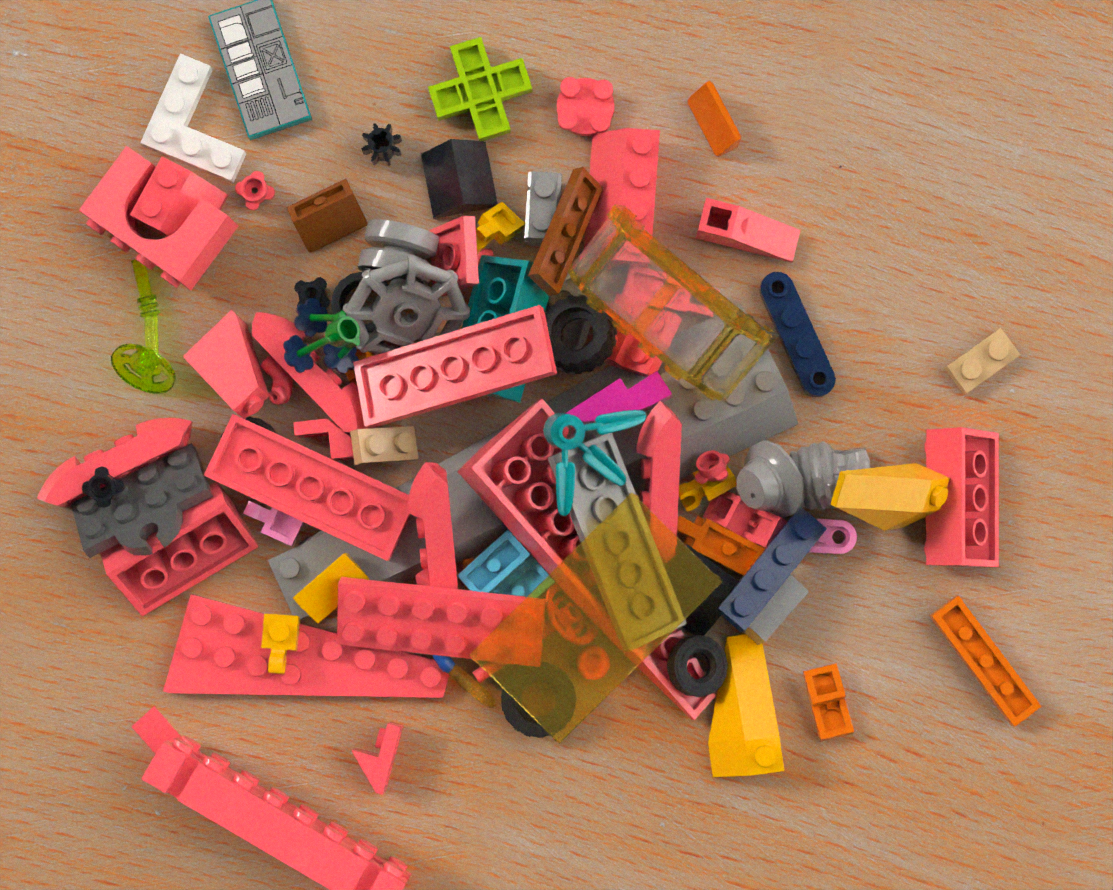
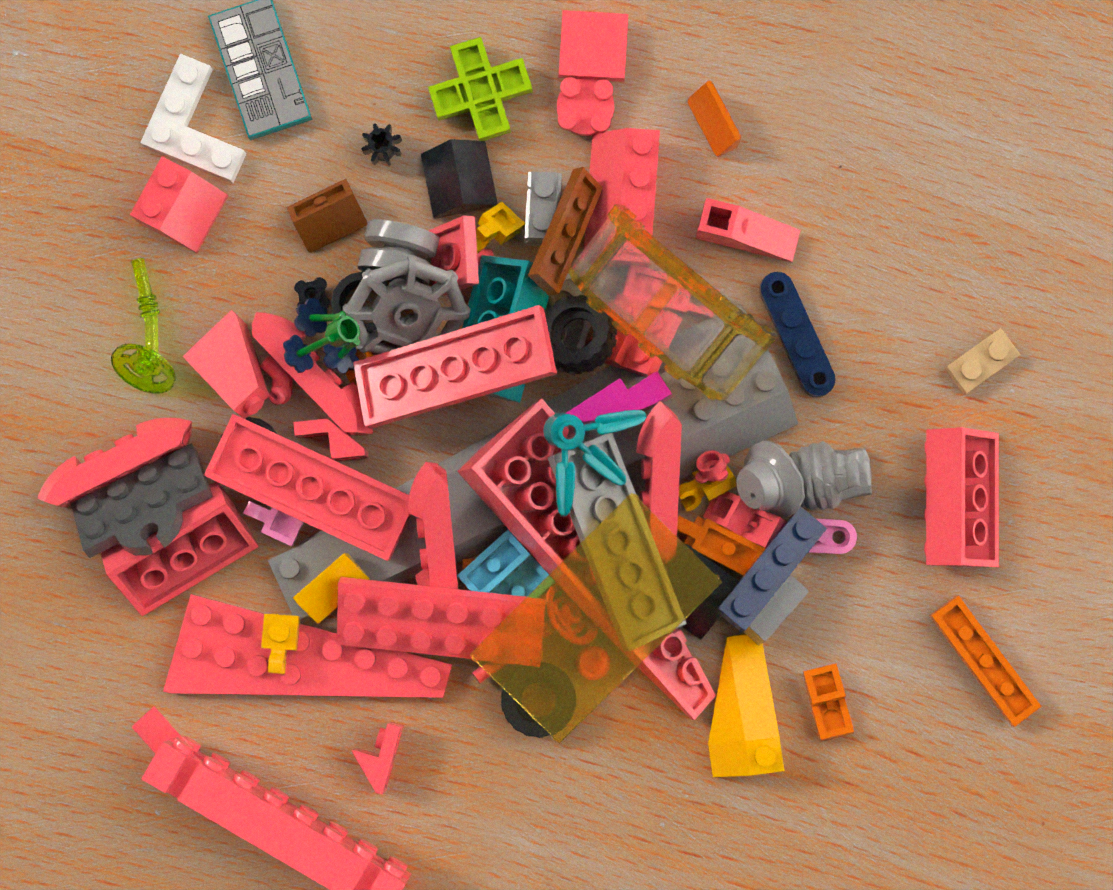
coral arch [79,146,238,290] -> none
black plate [82,466,124,508] -> none
coral plate [235,171,275,211] -> none
tan plate [350,426,418,465] -> none
clear yellow piece [433,655,496,708] -> none
black tyre [667,635,728,697] -> none
yellow wedge [830,463,950,531] -> none
none -> coral tile [559,10,629,82]

